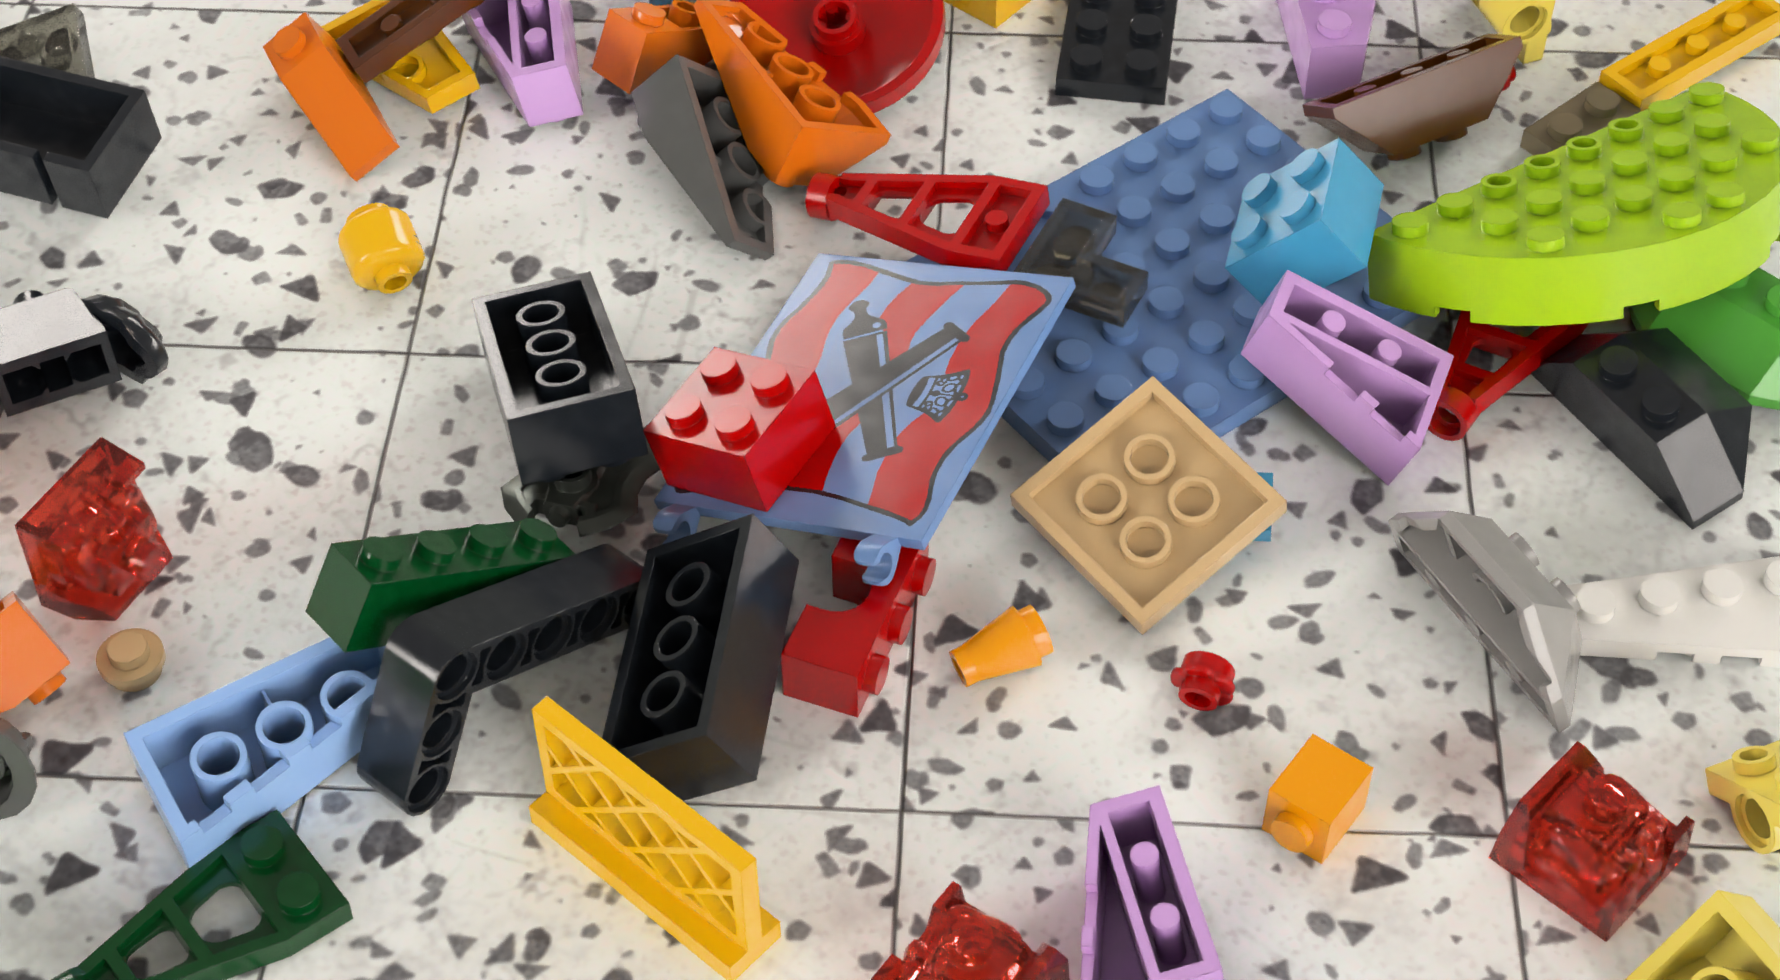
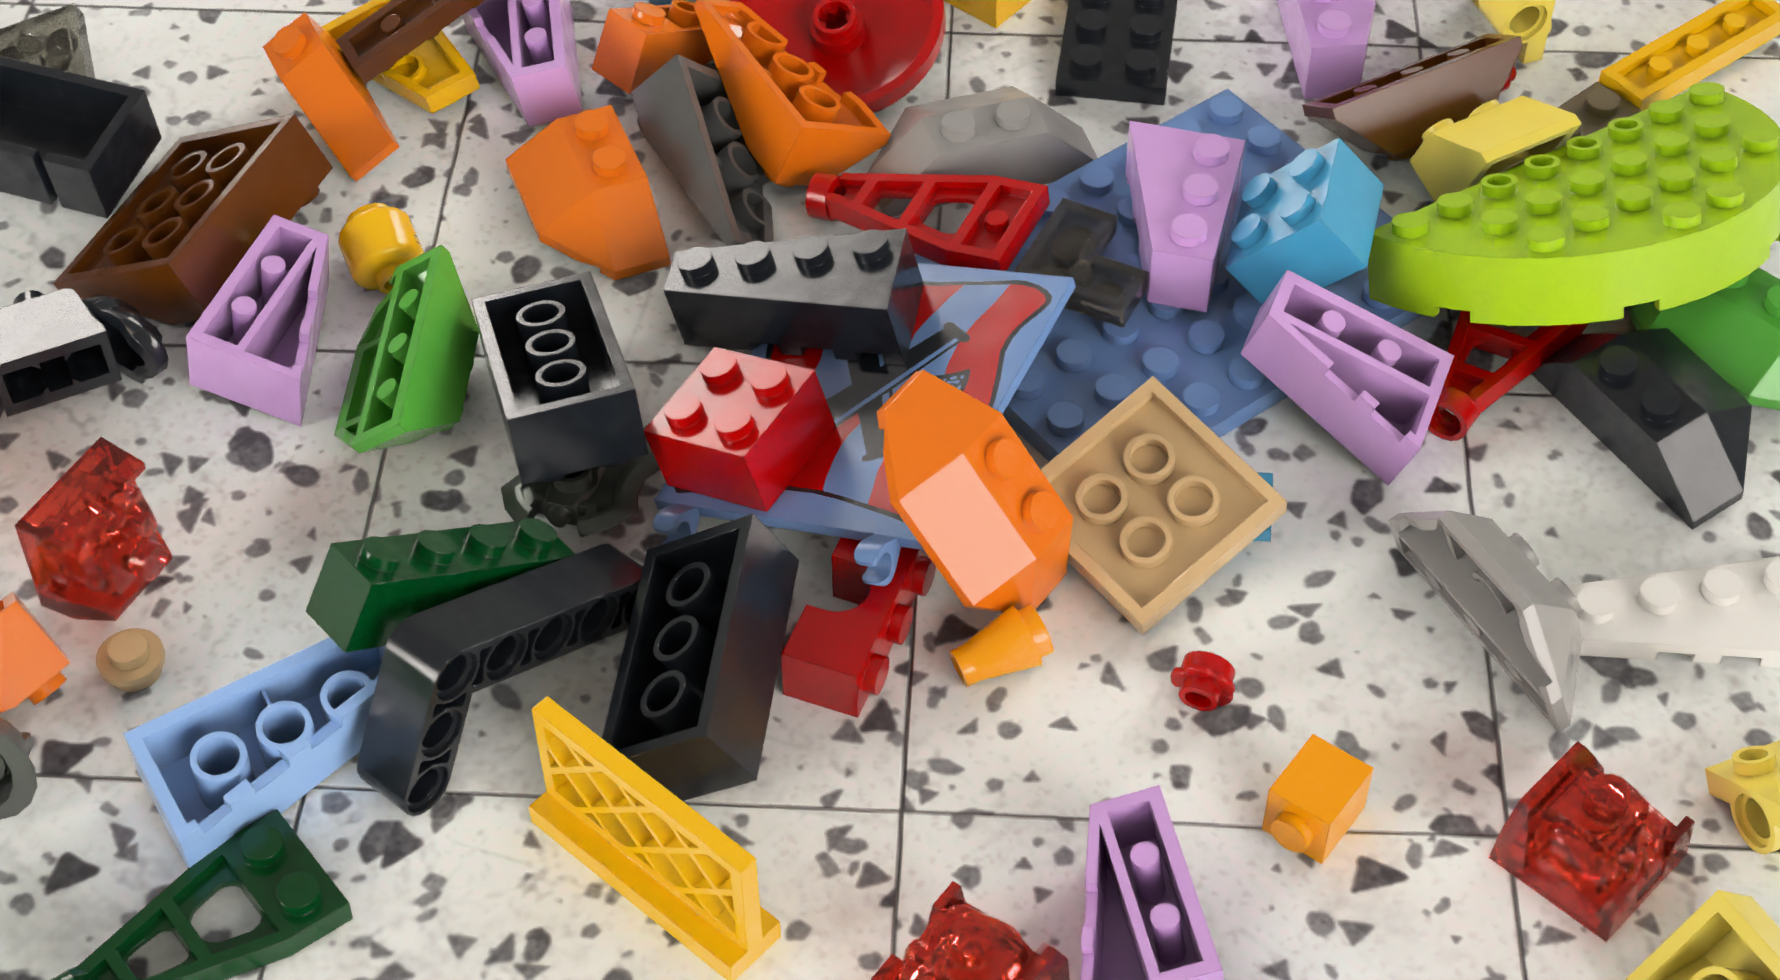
none -> reddish brown slope [53,114,333,325]
none -> lavender wedge [186,215,329,427]
none -> bright green wedge [334,244,479,453]
none -> orange wedge [505,105,671,281]
none -> black wedge [663,228,924,366]
none -> light grey wedge [868,86,1098,216]
none -> orange wedge [877,370,1073,613]
none -> lavender wedge [1125,120,1245,313]
none -> light yellow slope [1410,95,1582,202]

